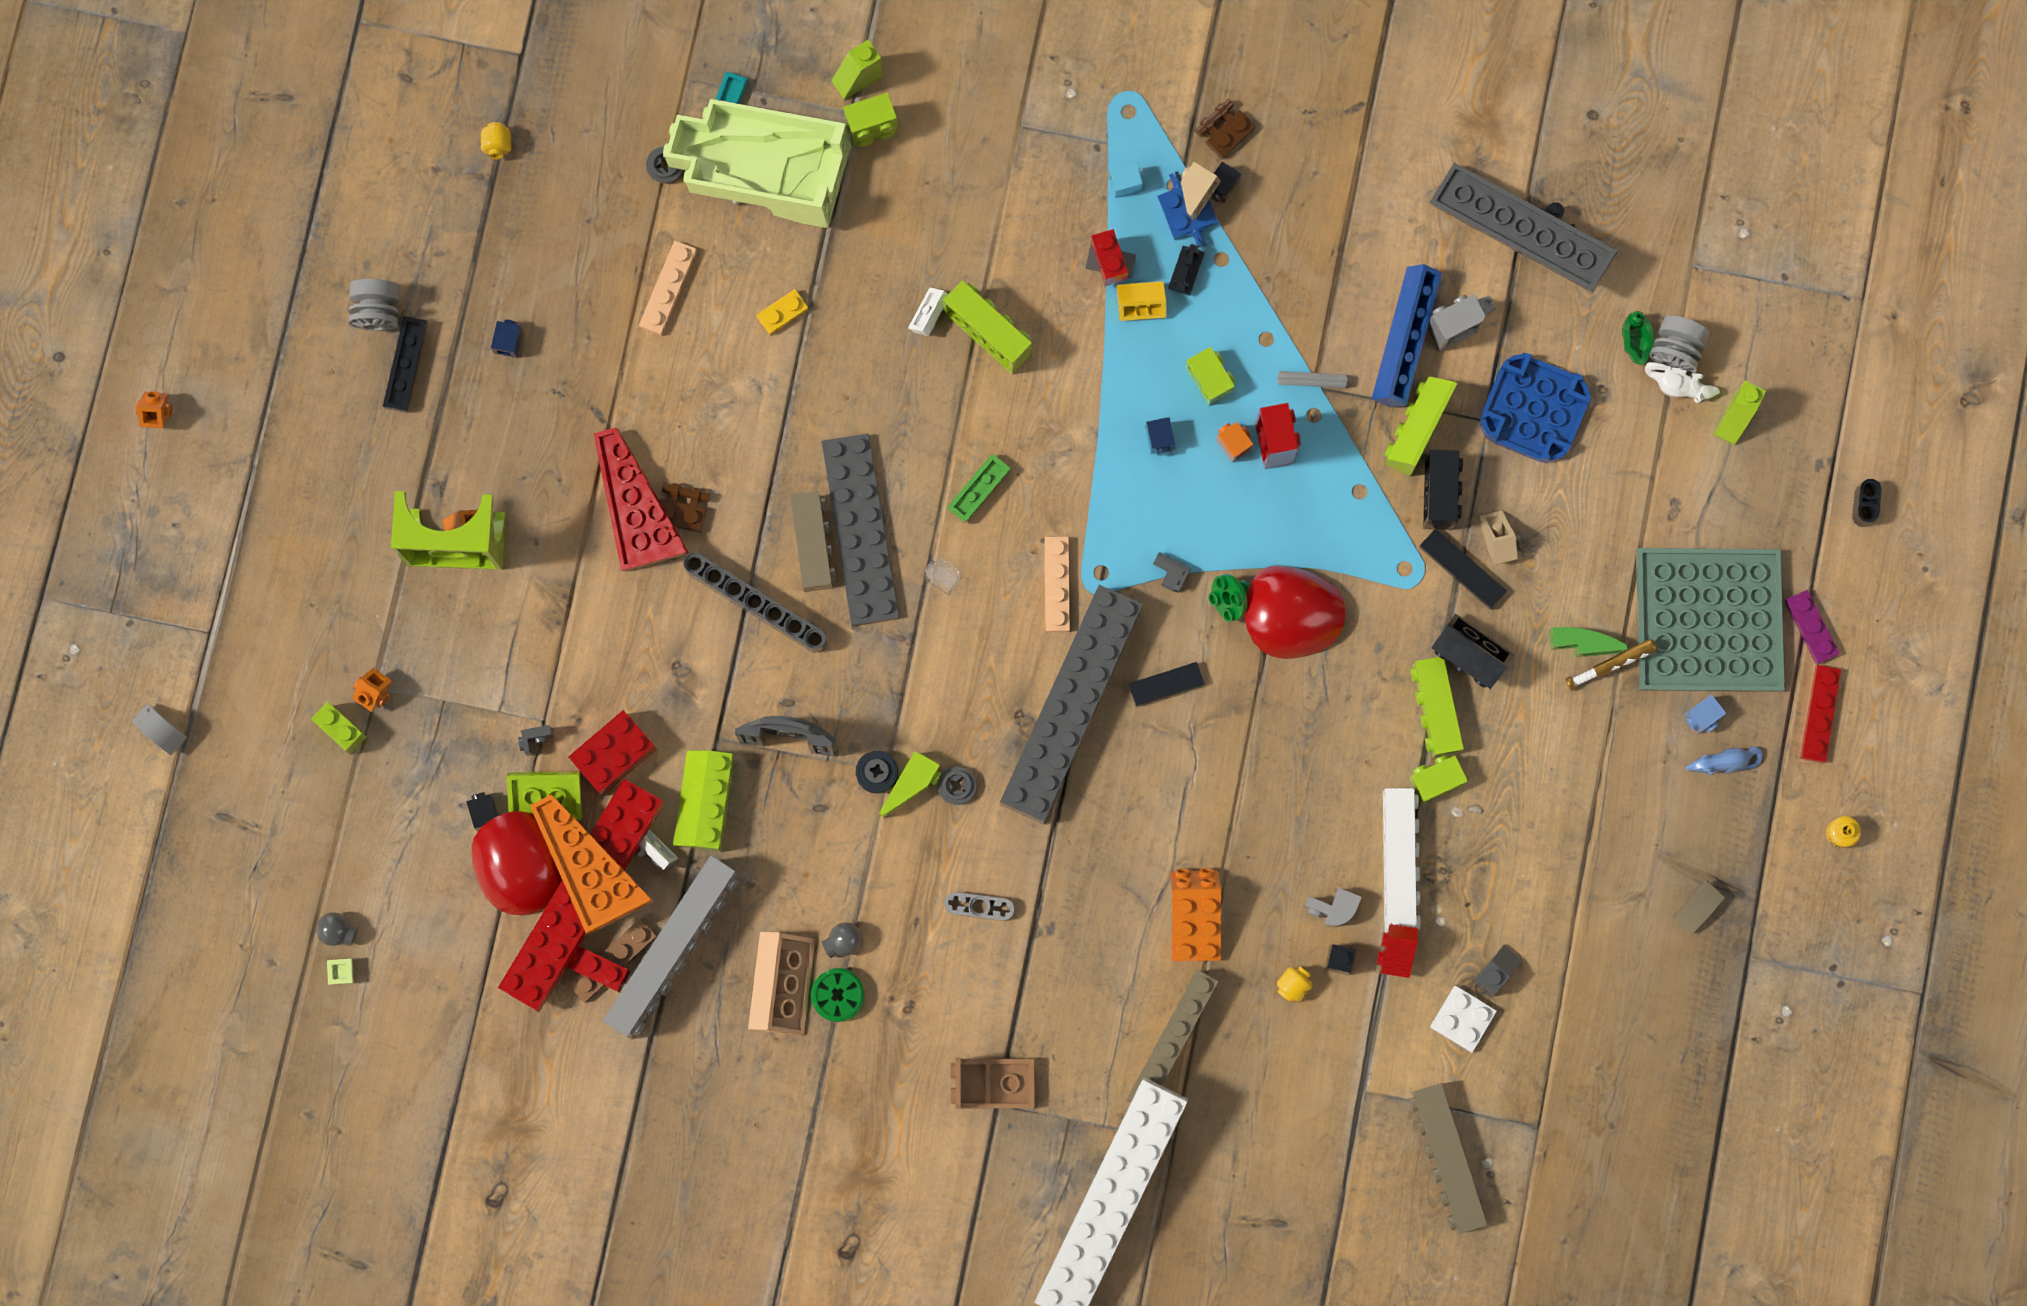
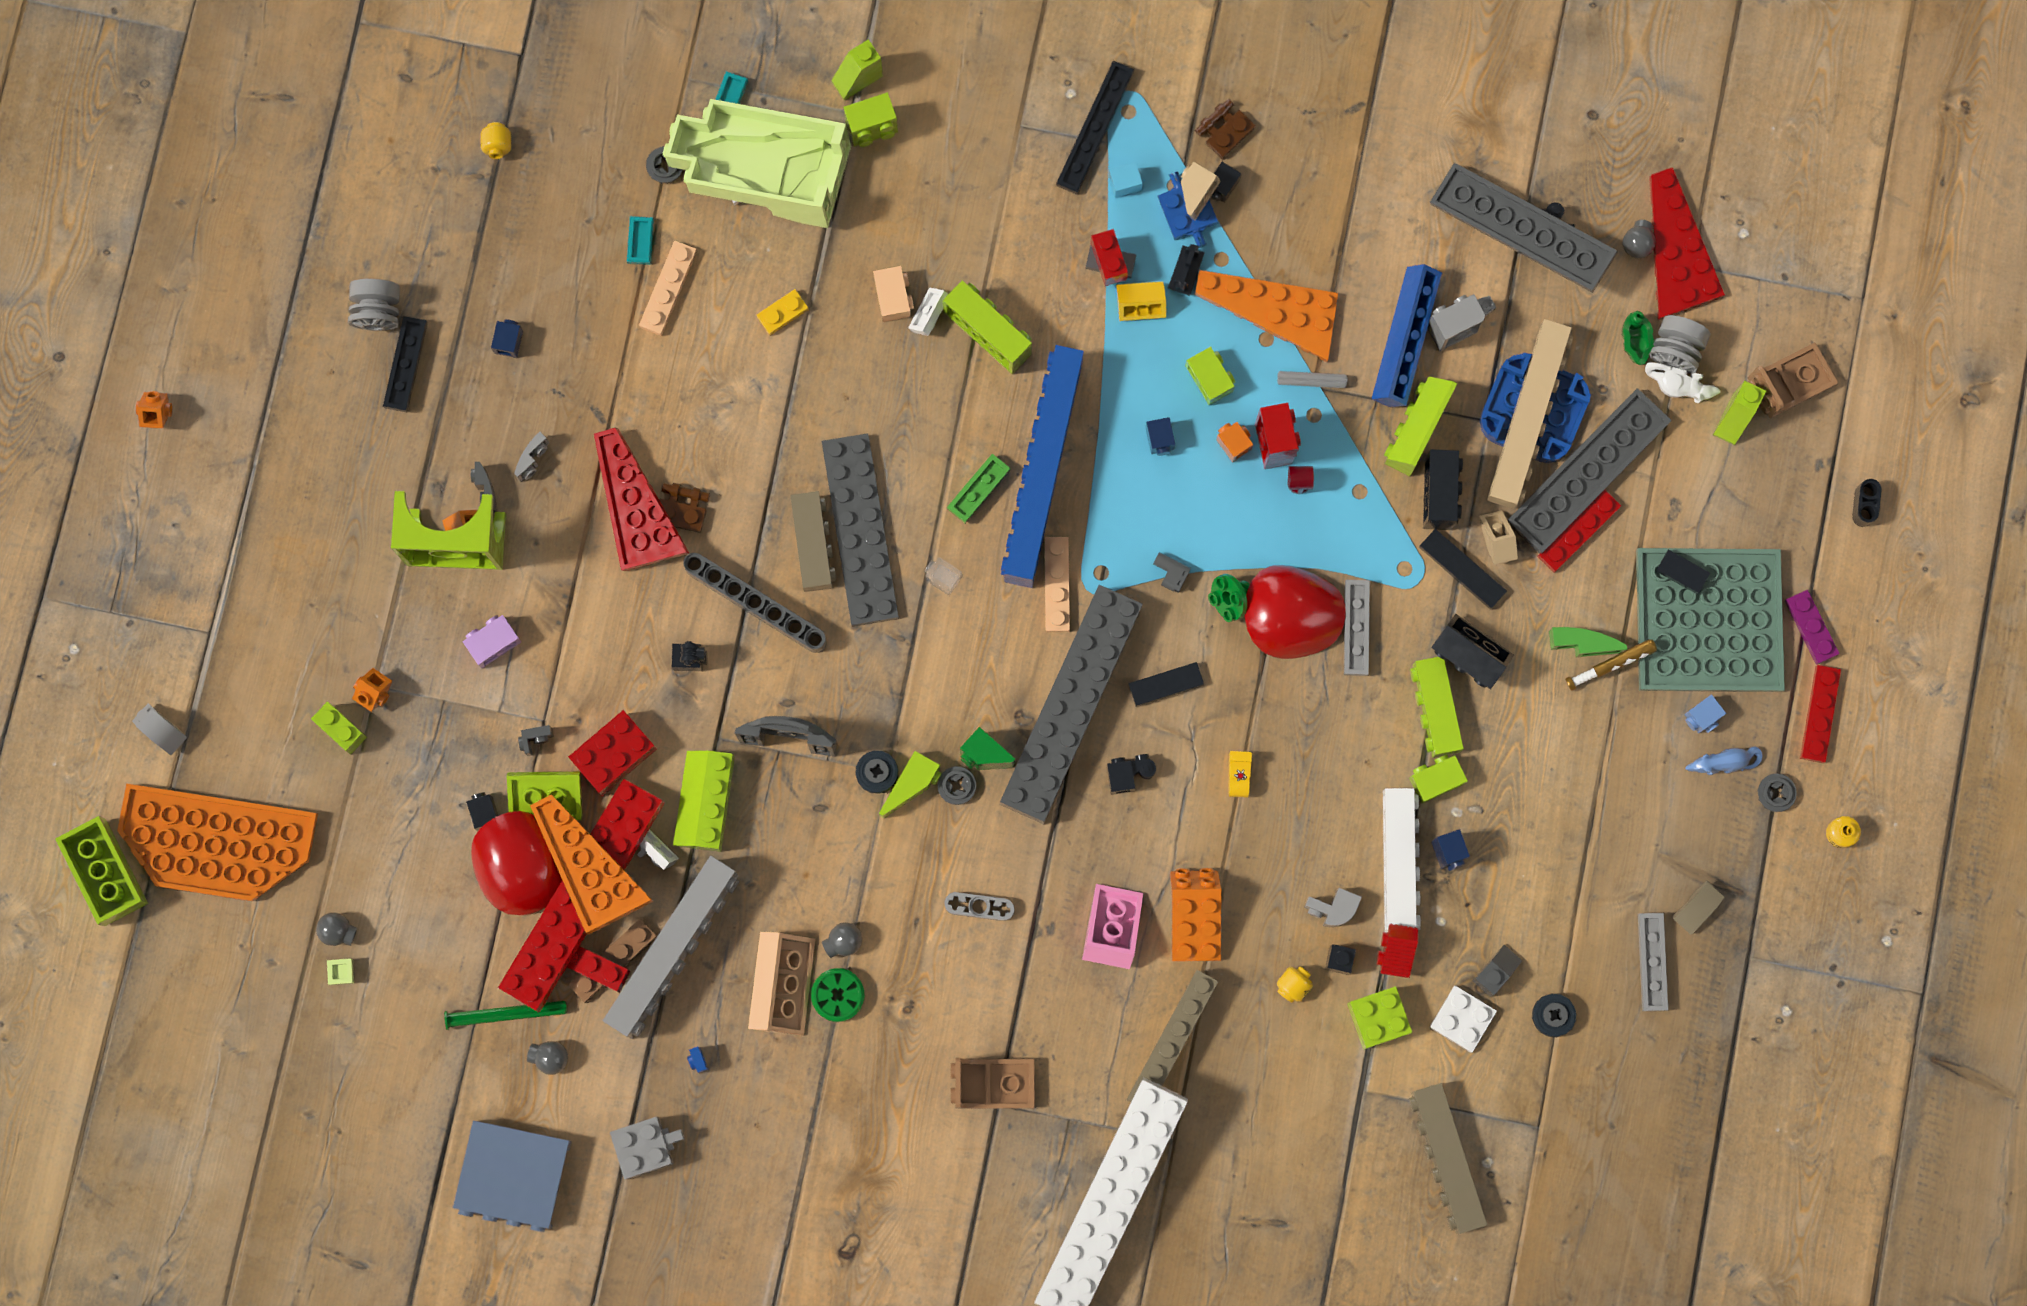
none -> lime brick [55,816,148,927]
none -> orange plate [117,783,318,902]
none -> green axle [444,1001,567,1030]
none -> sand blue panel [453,1121,572,1232]
none -> lavender brick [462,615,521,669]
none -> dark grey slope [471,461,497,513]
none -> light grey slope [514,432,549,481]
none -> dark grey piece [527,1041,568,1075]
none -> light grey hinge [610,1117,685,1180]
none -> teal tile [627,216,654,265]
none -> black brick [672,641,707,672]
none -> blue plate [687,1046,709,1073]
none -> light nougat piece [873,266,914,322]
none -> green slope [960,727,1015,770]
none -> blue brick [1001,345,1084,588]
none -> black tile [1056,60,1134,195]
none -> bright pink slope [1082,884,1143,969]
none -> black brick [1107,754,1156,795]
none -> orange wing [1195,270,1338,363]
none -> yellow leg [1228,751,1252,798]
none -> dark red piece [1287,466,1314,494]
none -> light grey plate [1344,580,1370,676]
none -> lime brick [1347,986,1412,1050]
none -> dark blue brick [1431,829,1470,871]
none -> tan brick [1487,319,1573,509]
none -> dark grey plate [1507,388,1672,554]
none -> black wheel [1532,993,1576,1037]
none -> red plate [1537,489,1621,573]
none -> dark grey piece [1623,220,1655,259]
none -> light grey plate [1638,913,1668,1011]
none -> red wing [1649,167,1725,320]
none -> black tile [1656,549,1710,595]
none -> medium nougat bracket [1748,343,1838,419]
none -> dark grey gear [1757,774,1797,812]

